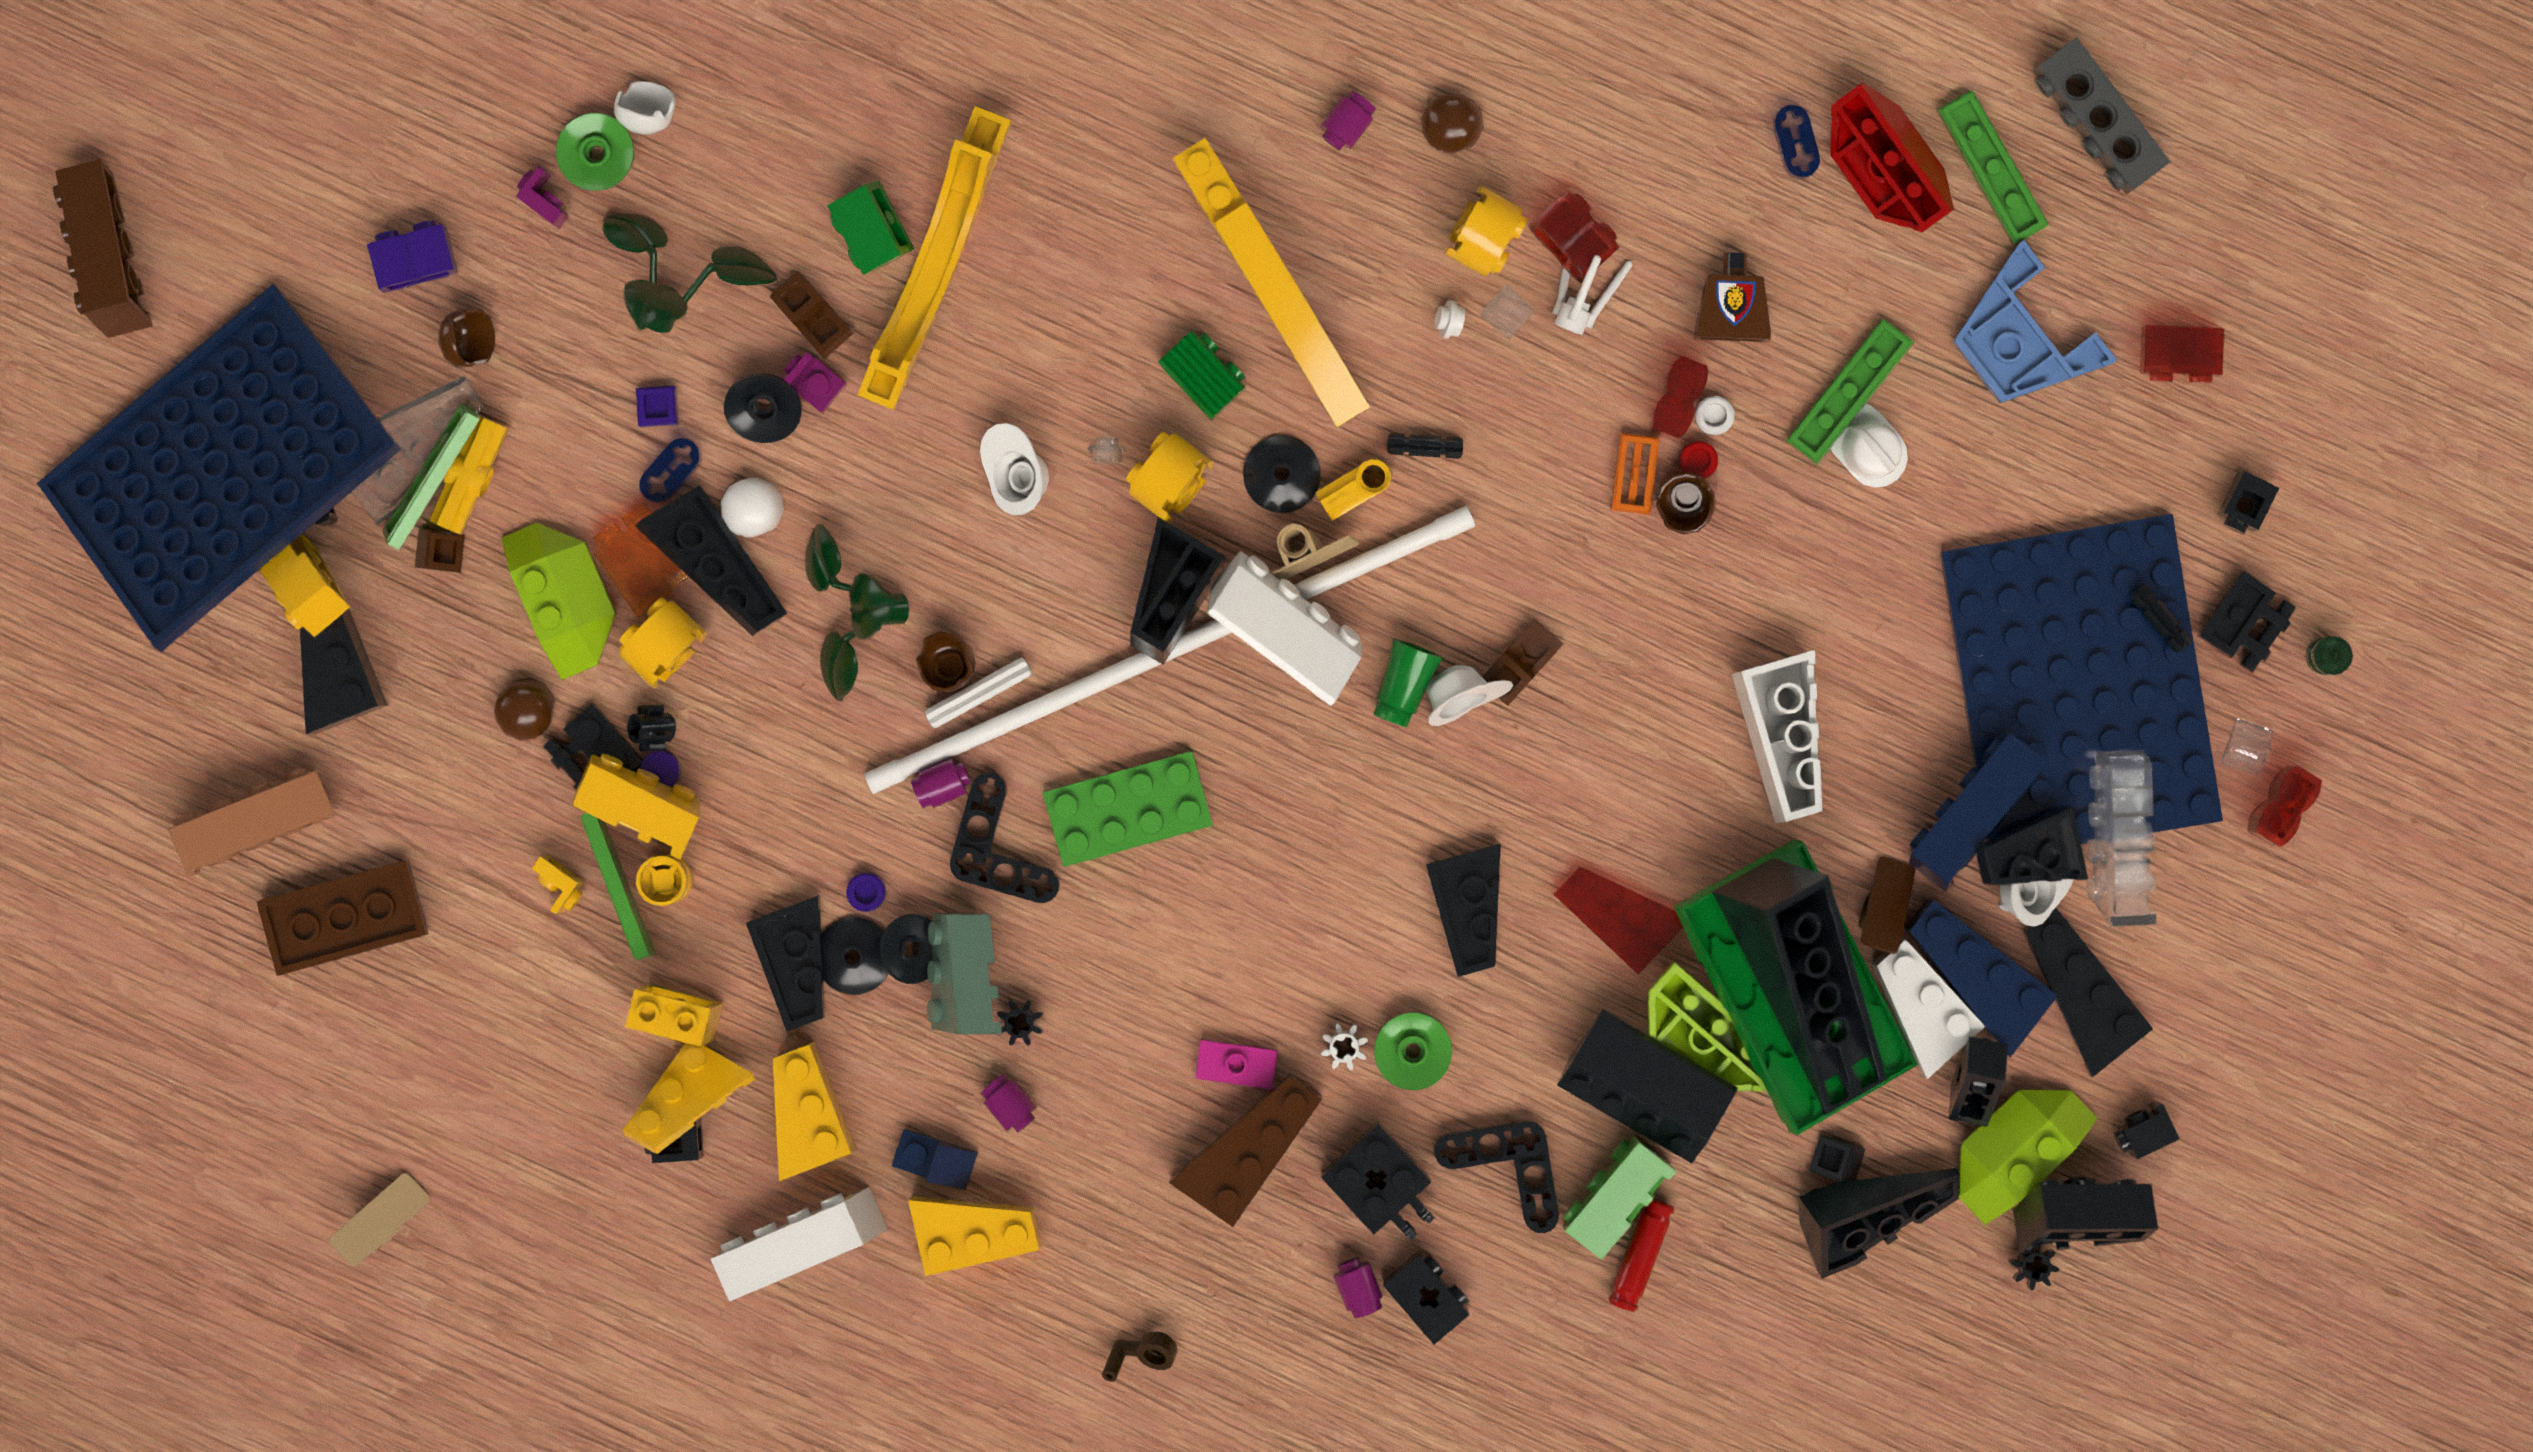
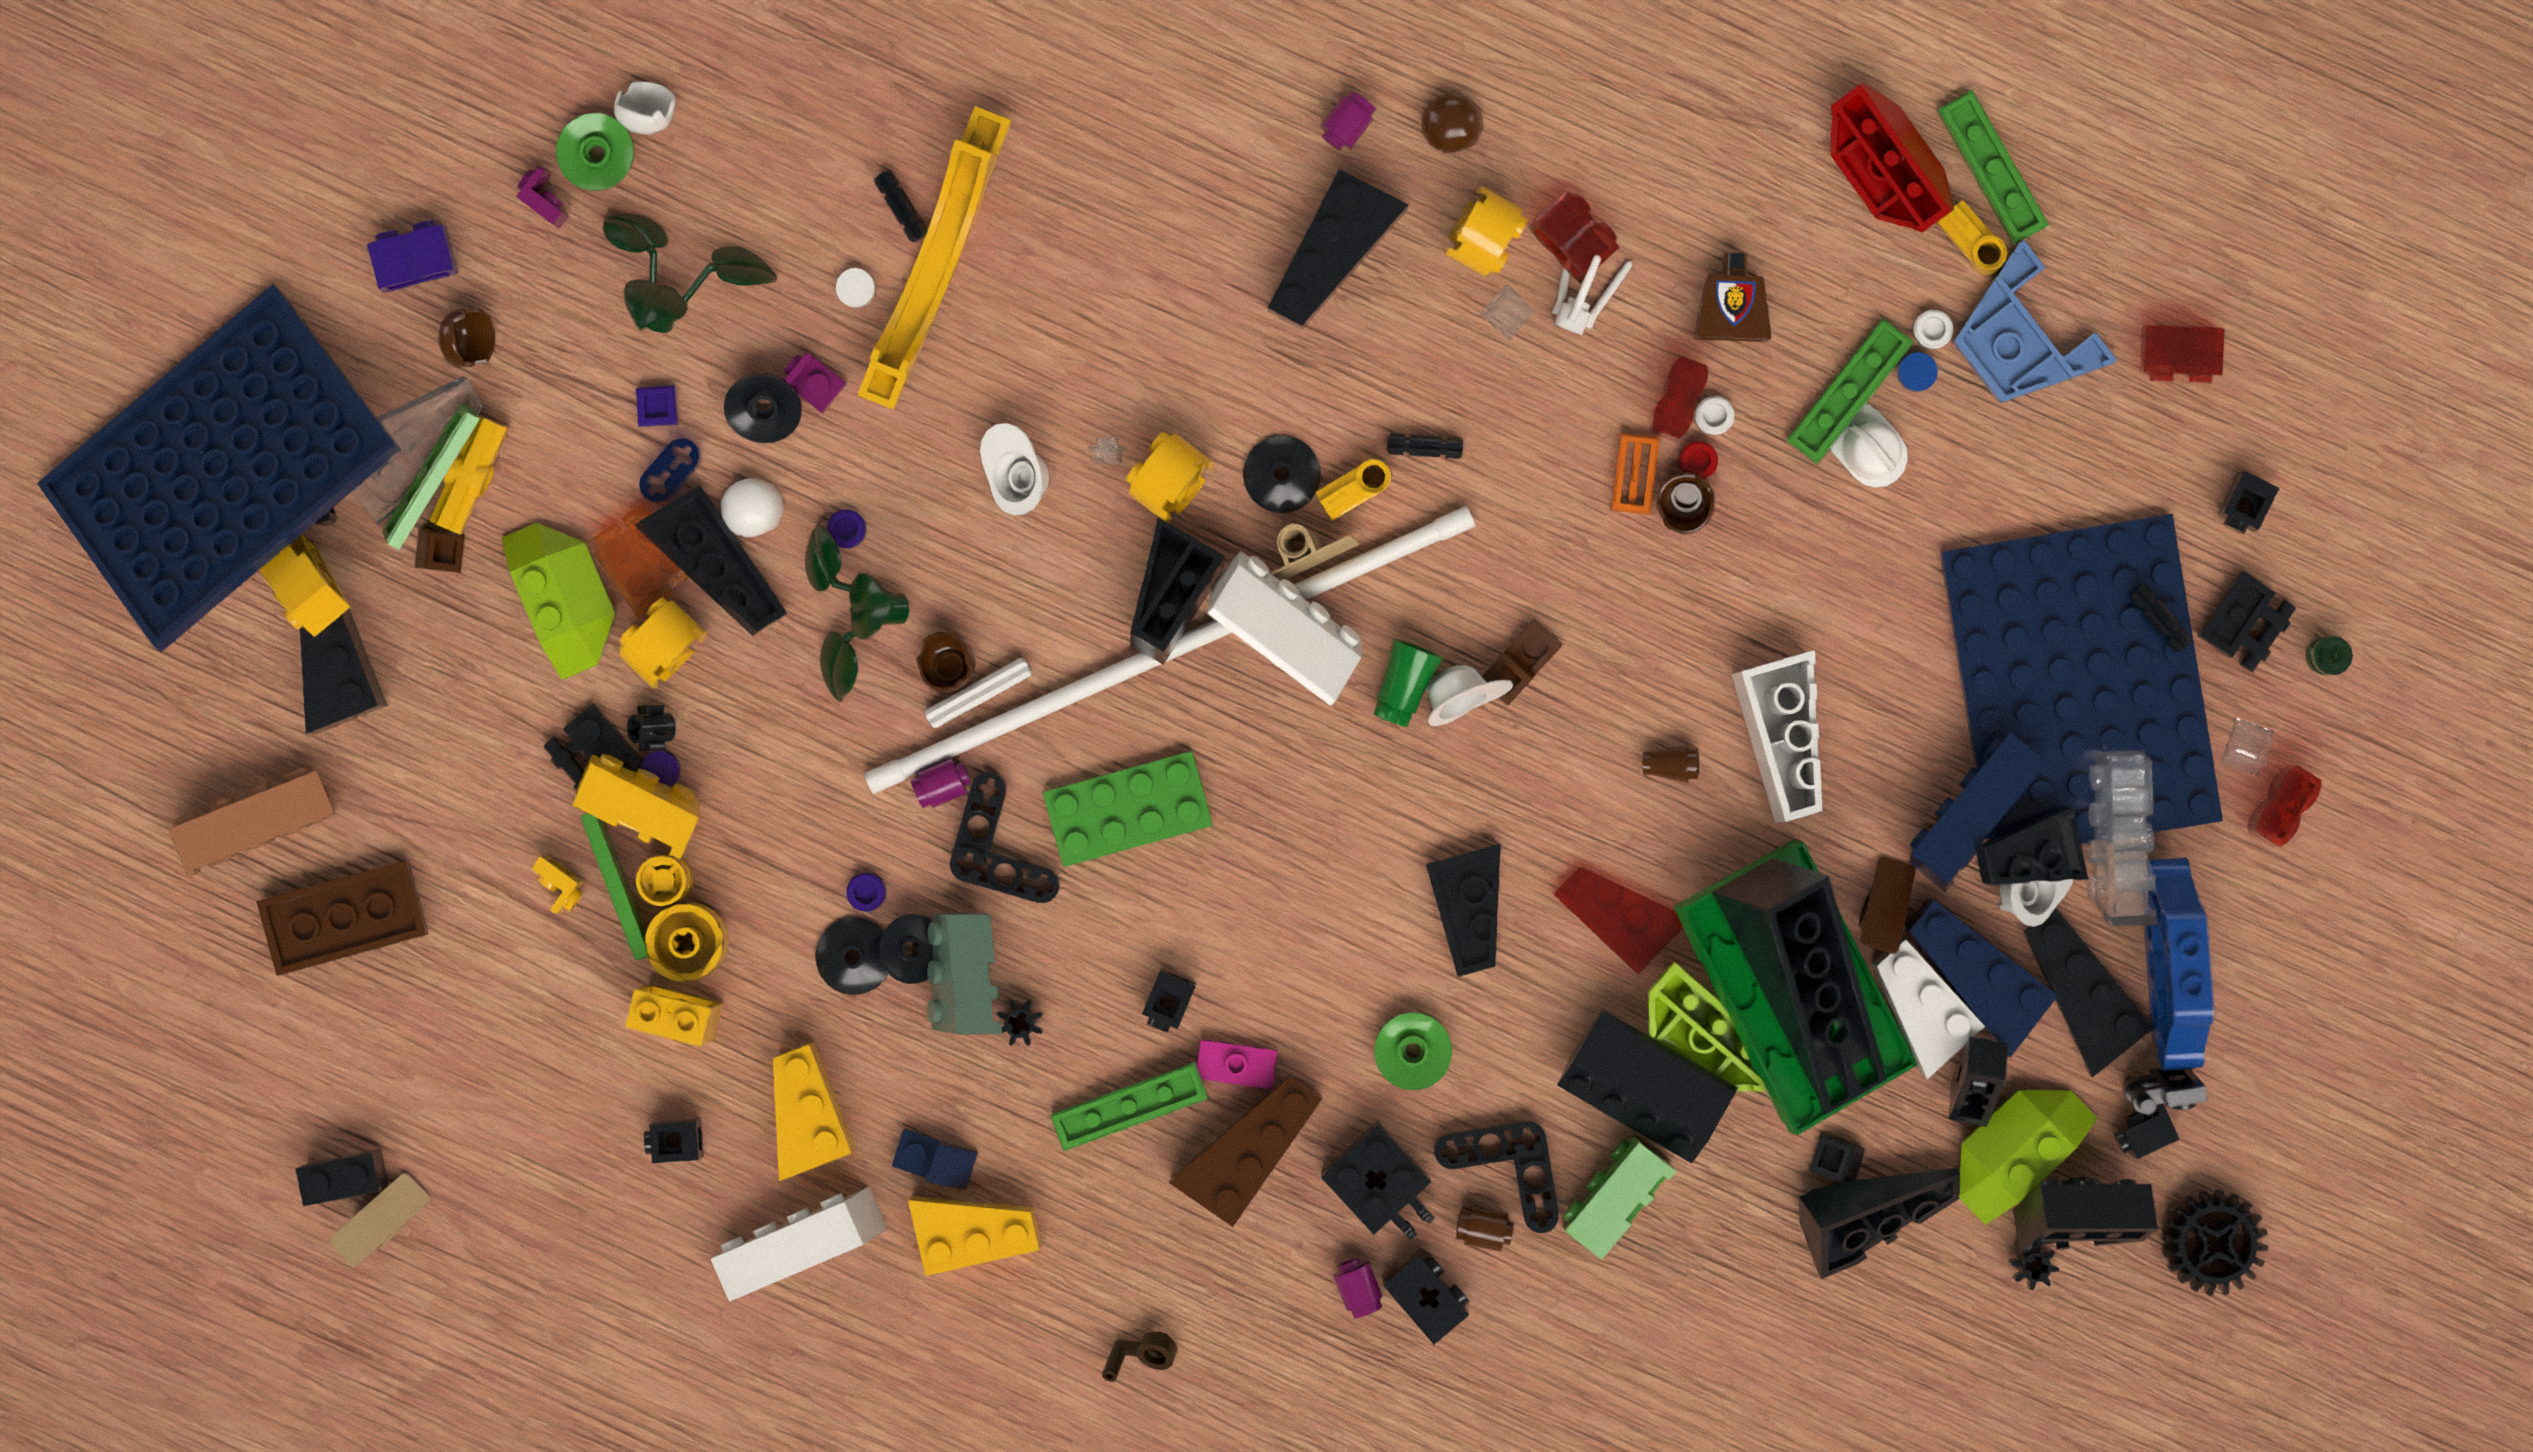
reddish brown wedge [53,159,152,338] -> none
reddish brown hair [494,678,555,741] -> none
yellow wing [623,1043,755,1154] -> none
black wing [746,895,825,1032] -> none
reddish brown slope [769,271,854,359] -> none
green brick [827,180,915,275] -> none
magenta brick [980,1074,1037,1133] -> none
green brick [1158,330,1246,421] -> none
yellow slope [1172,138,1370,428] -> none
white gear [1321,1023,1368,1071] -> none
white plate [1434,300,1465,339] -> none
red axle [1608,1198,1675,1312] -> none
clear blue beam [1773,105,1820,179] -> none
dark grey brick [2033,37,2170,195] -> none
none -> black brick [295,1149,389,1207]
none -> yellow brick [645,902,729,982]
none -> dark purple tile [827,510,867,549]
none -> white tile [836,268,876,308]
none -> black axle [874,170,928,243]
none -> bright green tile [1050,1061,1209,1151]
none -> black brick [1142,969,1197,1032]
none -> black wedge [1268,169,1408,330]
none -> reddish brown brick [1455,1206,1514,1252]
none -> reddish brown cone [1642,744,1699,783]
none -> blue tile [1897,352,1938,392]
none -> white tile [1913,310,1953,350]
none -> yellow piece [1937,200,2007,275]
none -> black plate [2123,1068,2207,1114]
none -> blue brick [2141,857,2214,1071]
none -> black gear [2161,1189,2268,1296]

